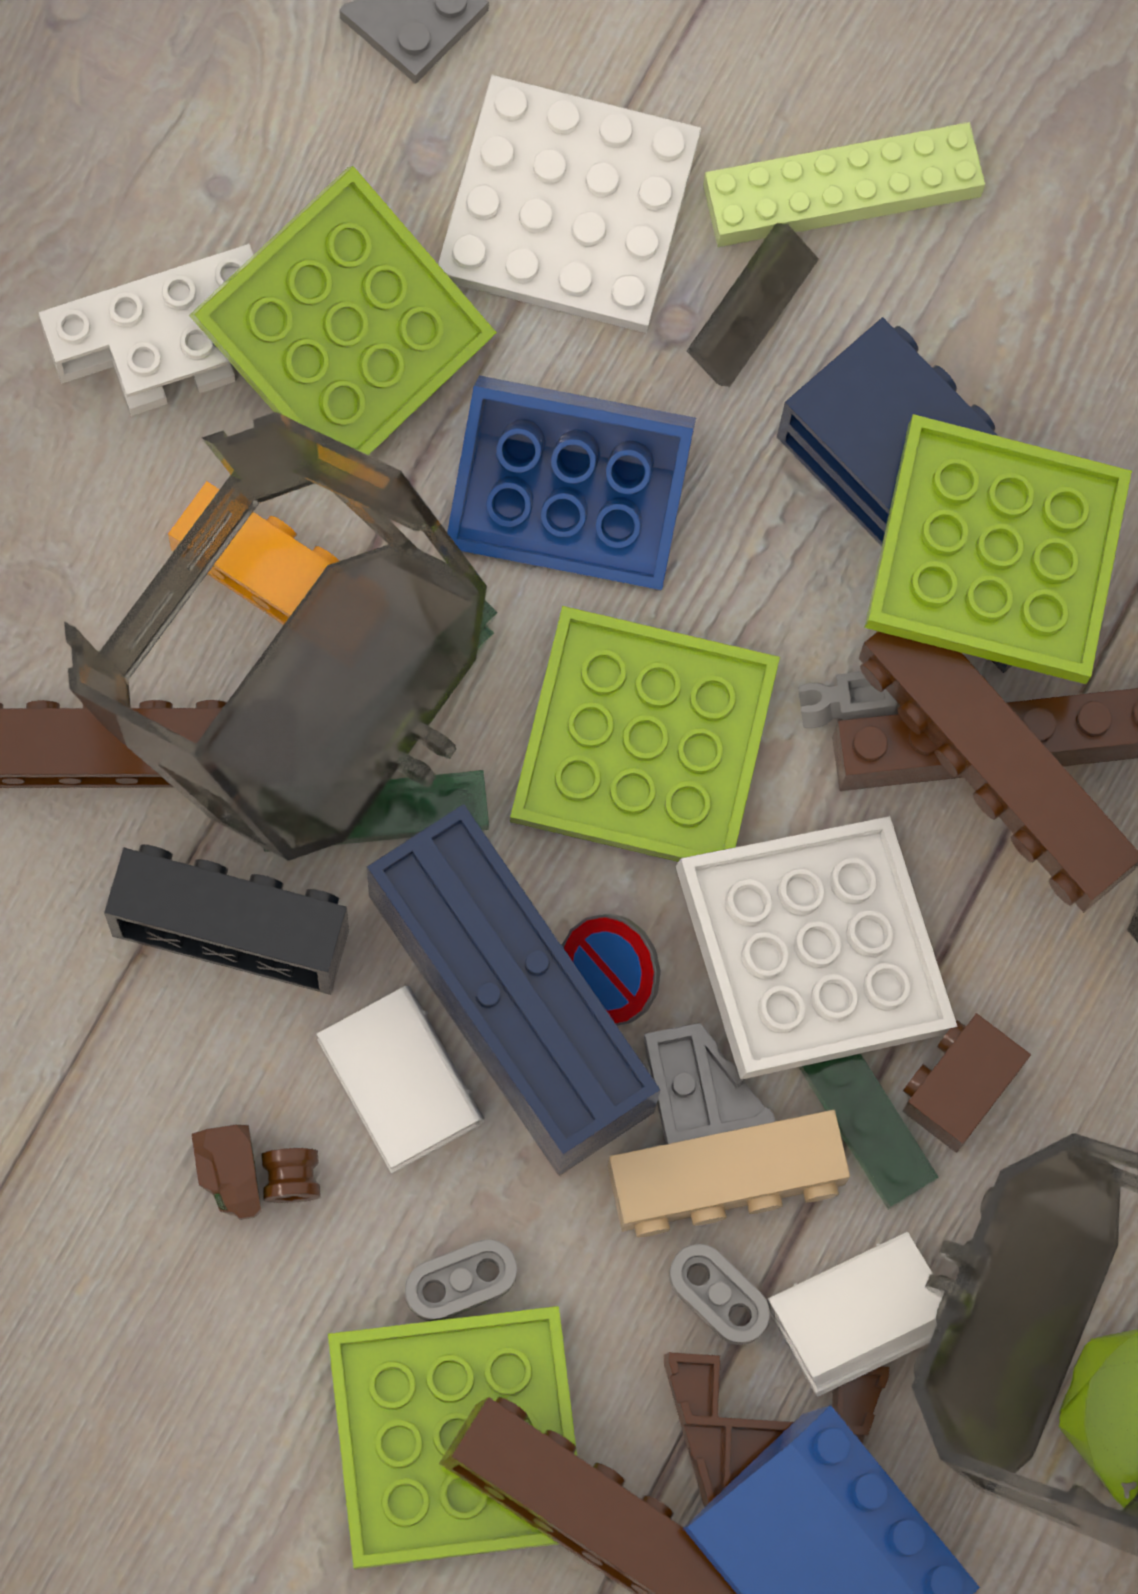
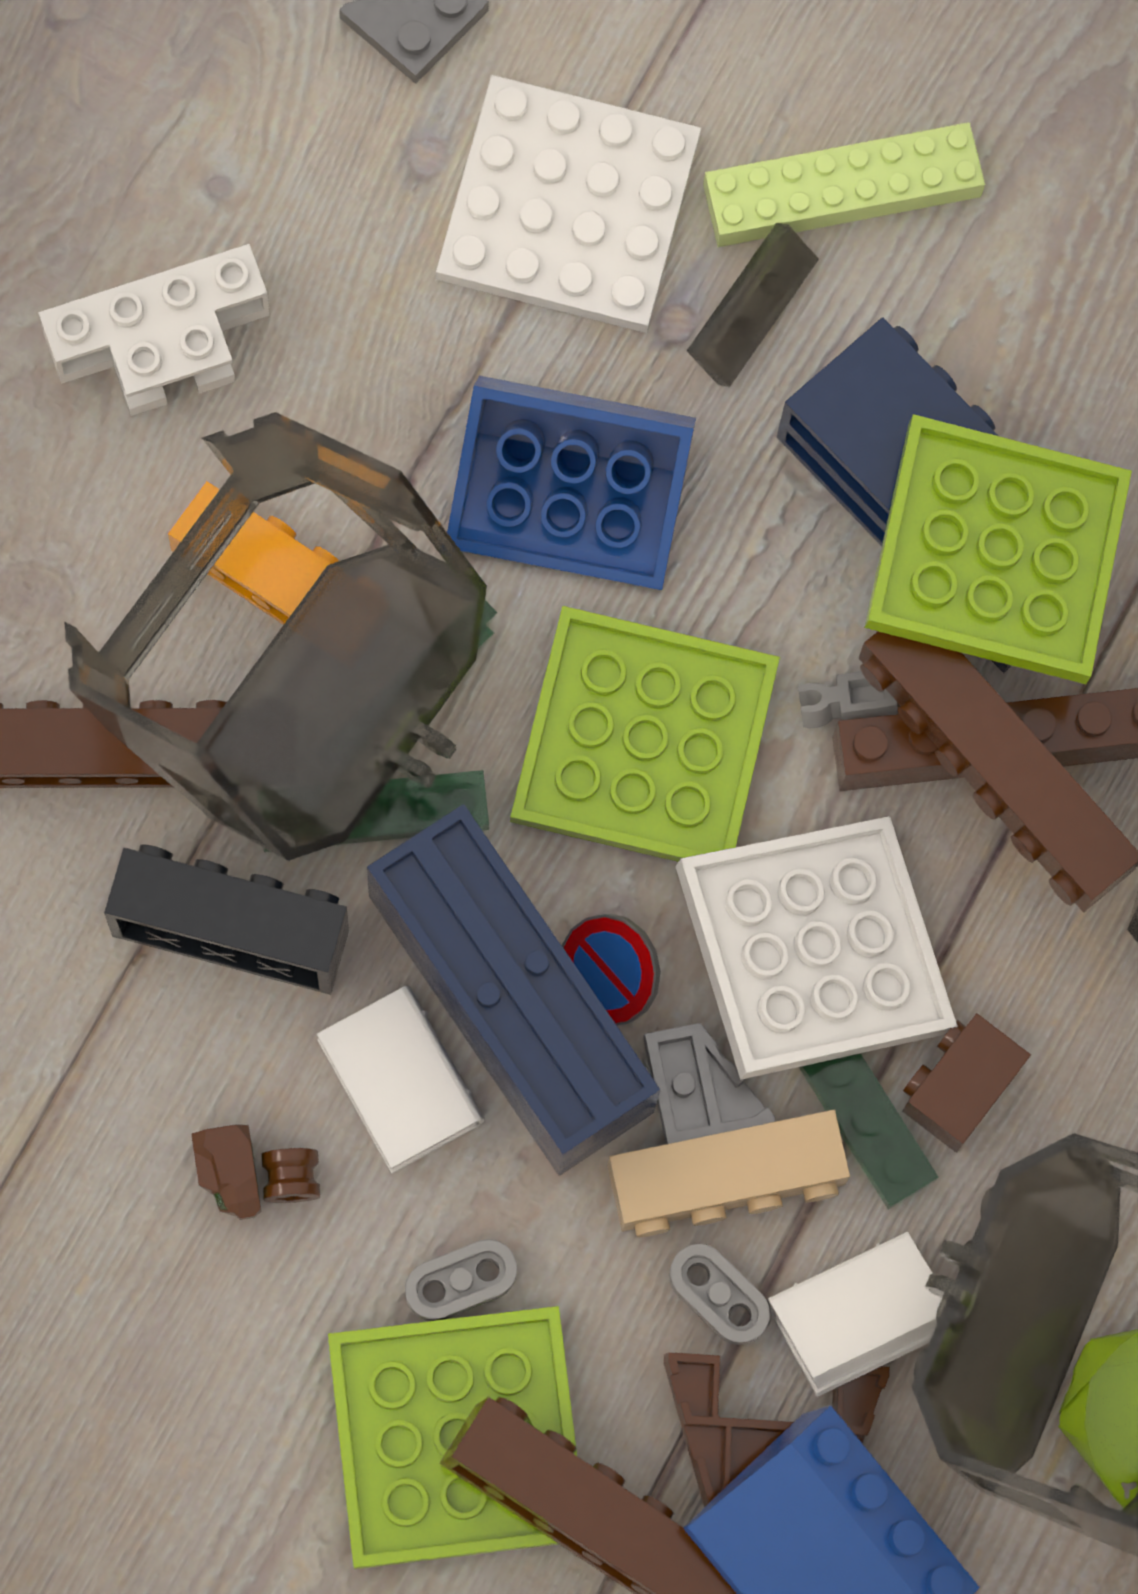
lime plate [189,166,497,481] -> none

